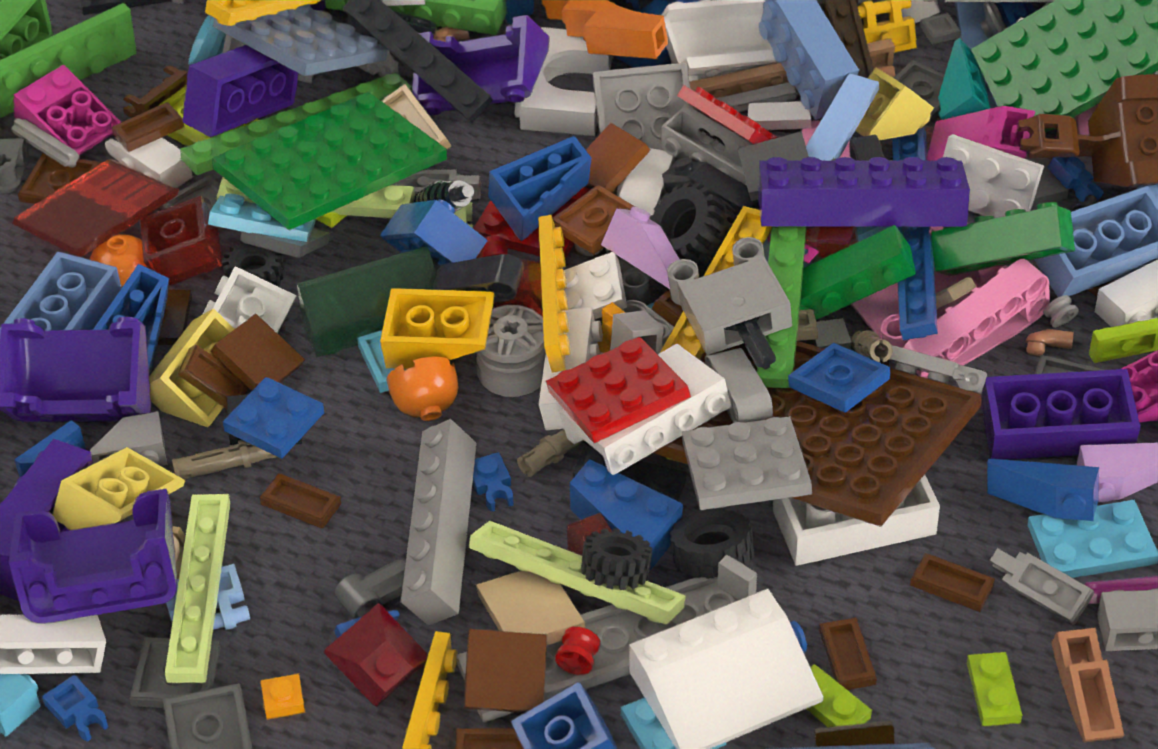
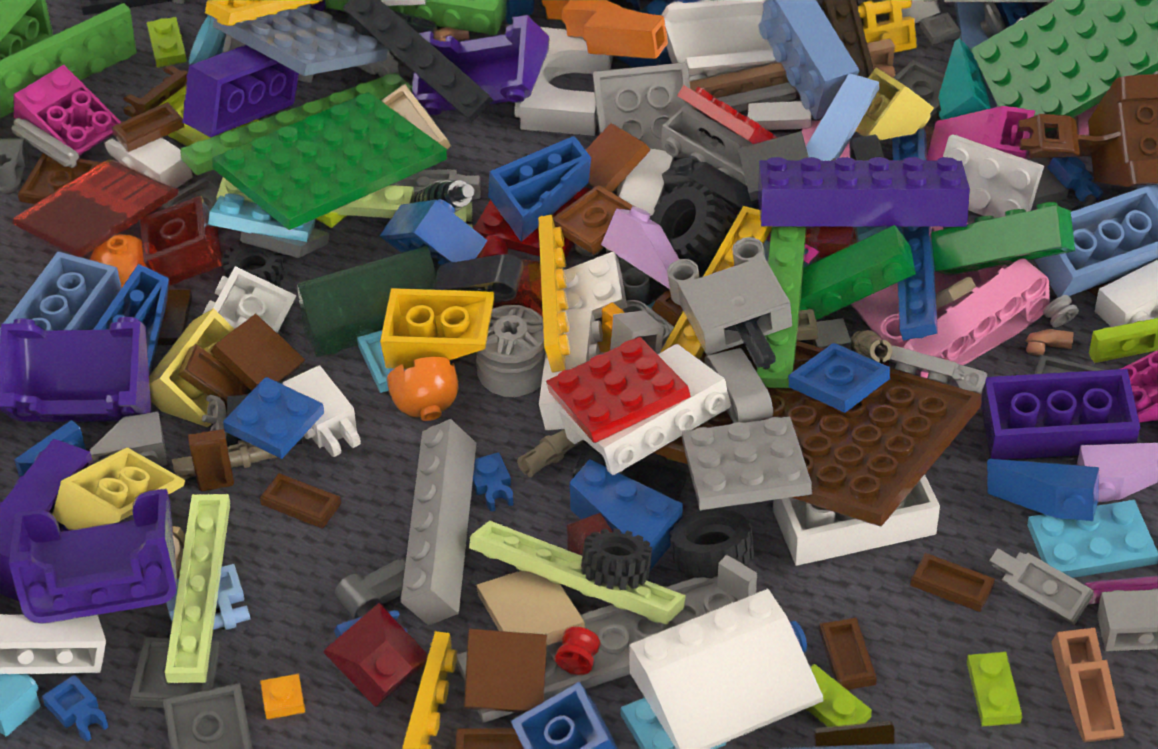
none -> lime plate [147,17,187,67]
none -> reddish brown tile [188,429,234,492]
none -> light grey piece [202,395,227,436]
none -> white hinge [283,365,361,457]

